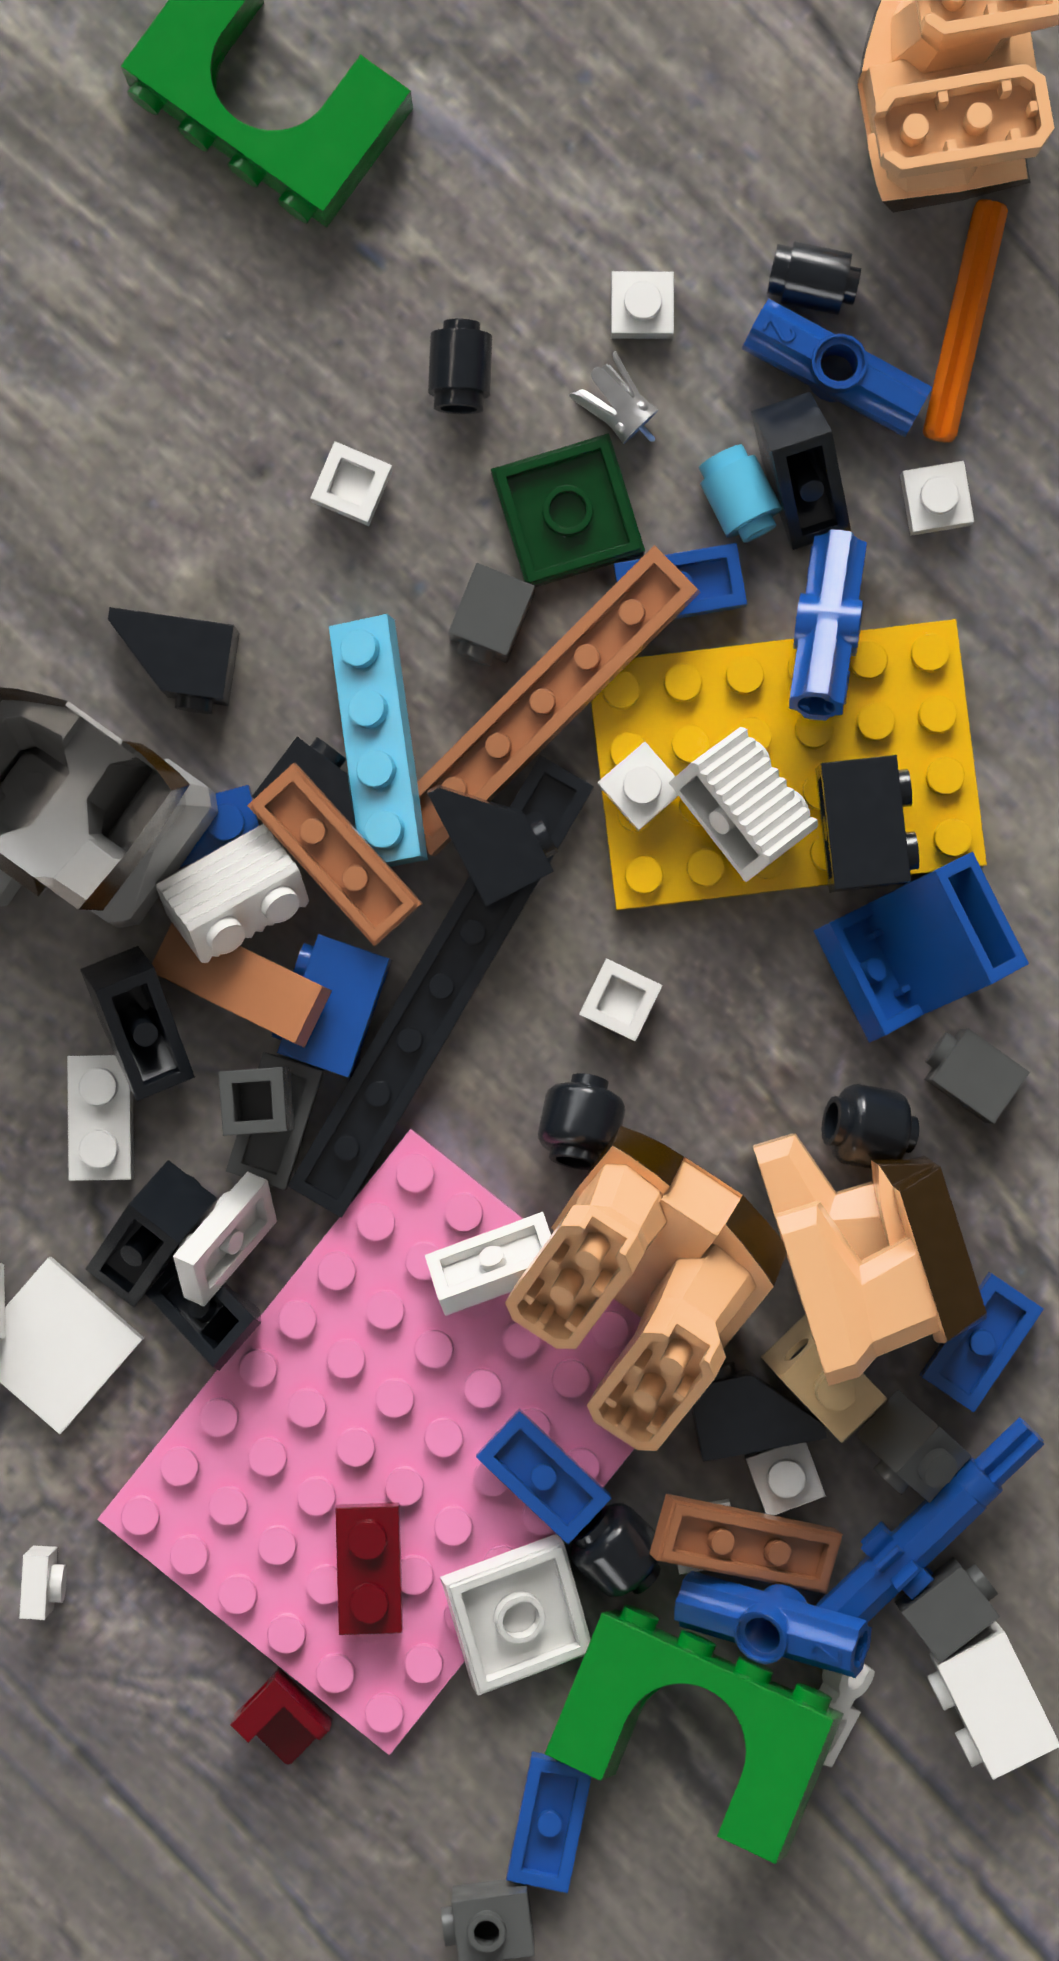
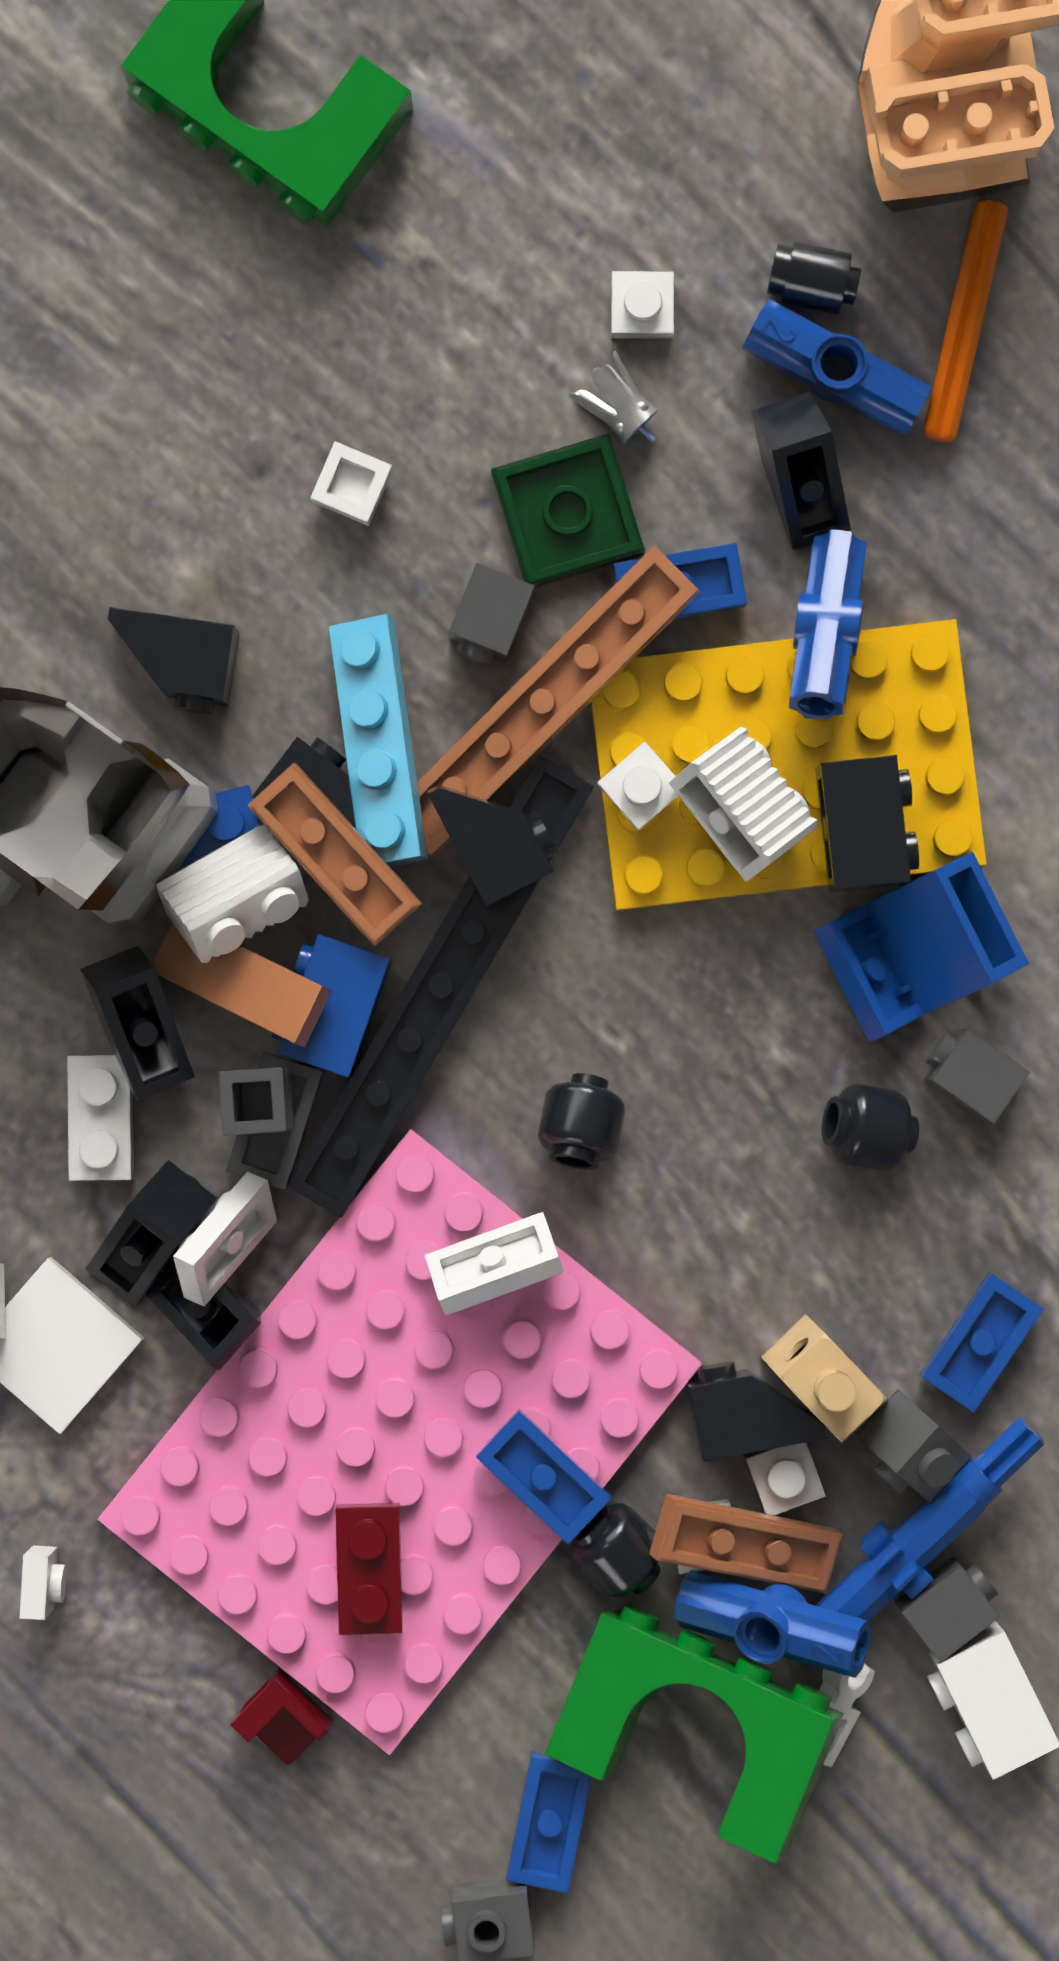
black brick [428,318,492,414] -> none
white tile [440,1534,591,1696] -> none
light nougat piece [505,1126,787,1451] -> none
white plate [579,958,663,1042] -> none
medium azure brick [699,444,782,543] -> none
light nougat piece [753,1134,987,1386] -> none
white plate [900,461,974,536] -> none

